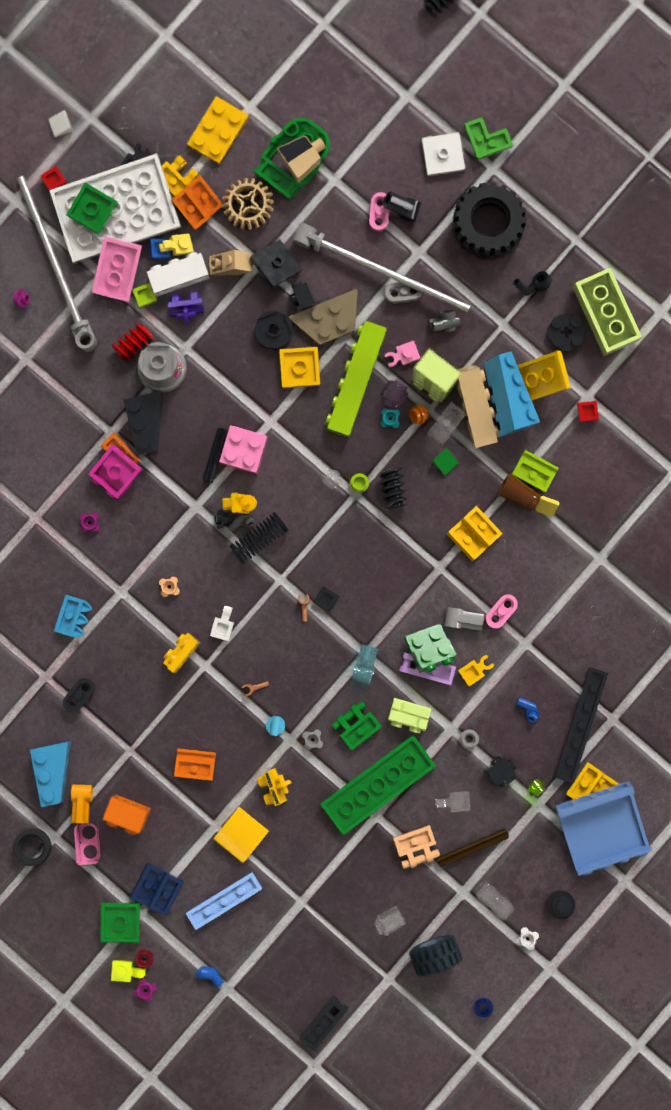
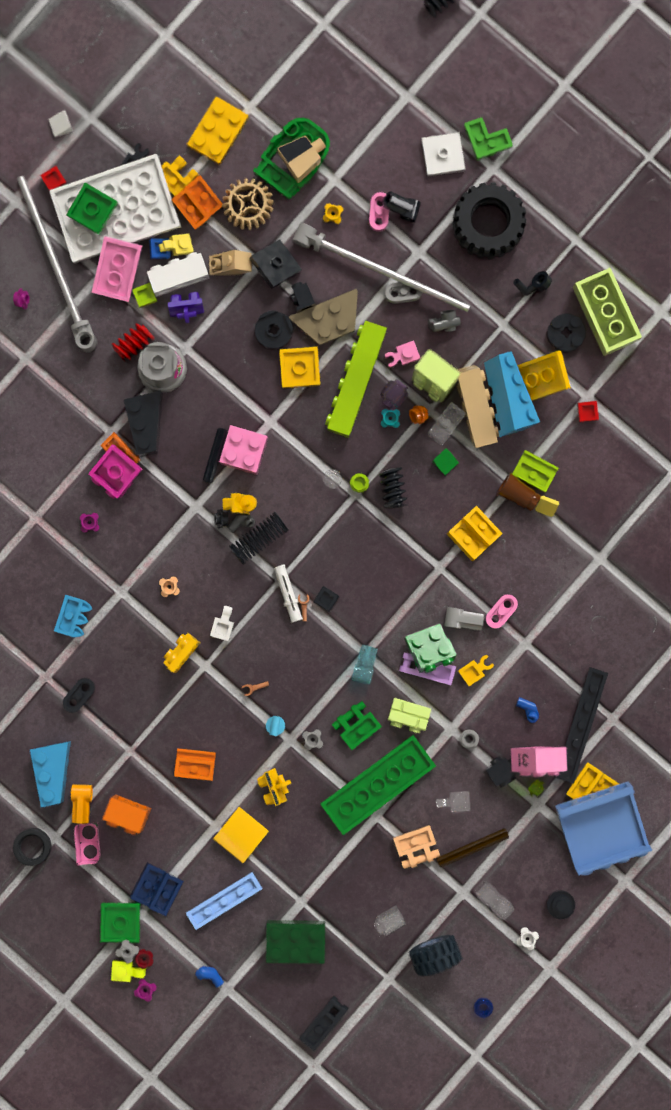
none -> light grey plate [116,940,139,963]
none -> dark green brick [266,920,325,964]
none -> white pin [273,565,303,623]
none -> yellow plate [323,204,343,224]
none -> bright pink brick [511,746,567,776]

